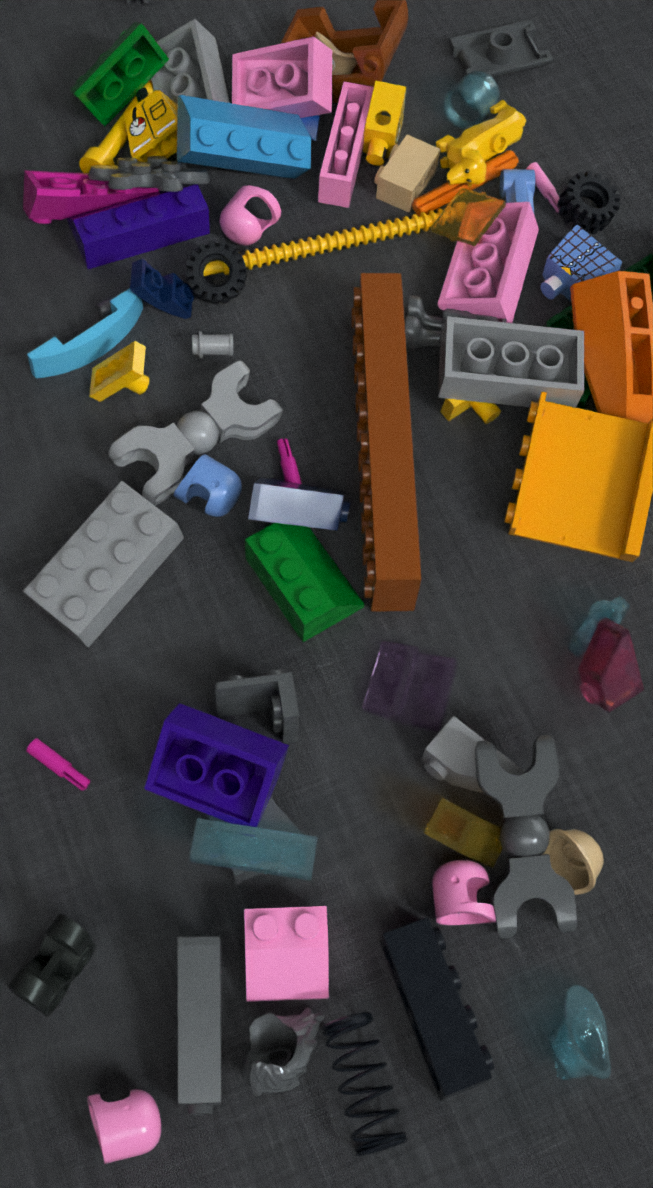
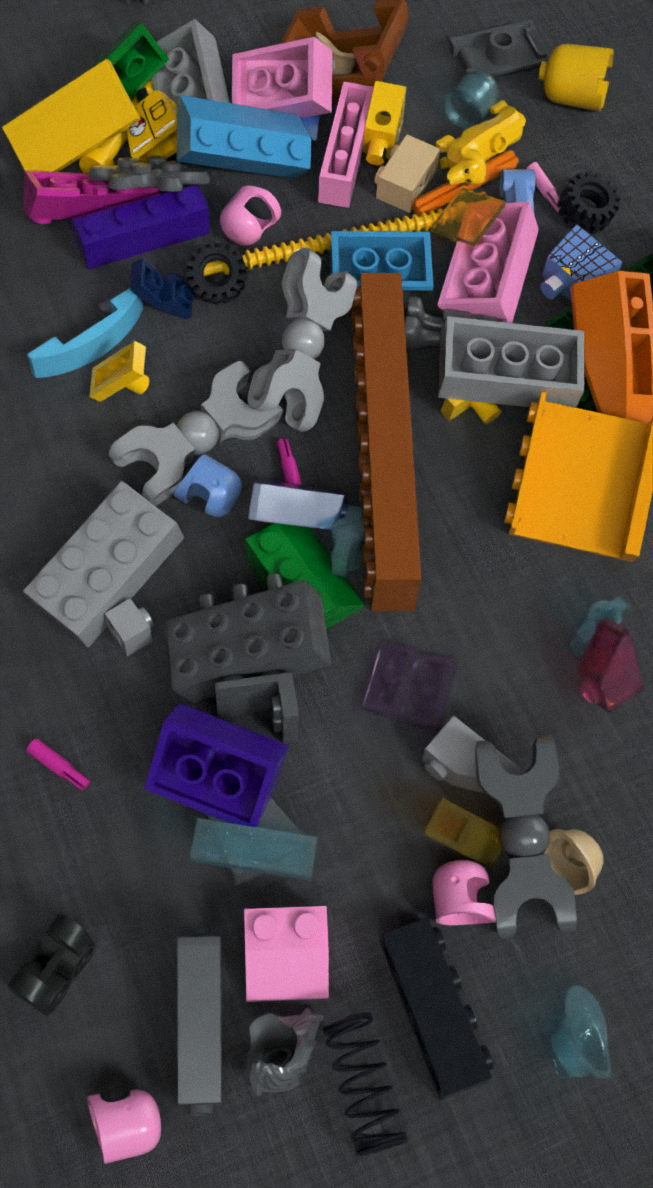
light grey pin [192,331,233,358] -> none
none -> yellow tile [2,59,141,172]
none -> light grey plate [105,598,154,657]
none -> dark grey piece [166,574,331,703]
none -> light grey piece [248,248,357,432]
none -> dark azure slope [329,231,434,291]
none -> clear light blue piece [330,505,364,577]
none -> yellow cylinder [539,44,614,112]

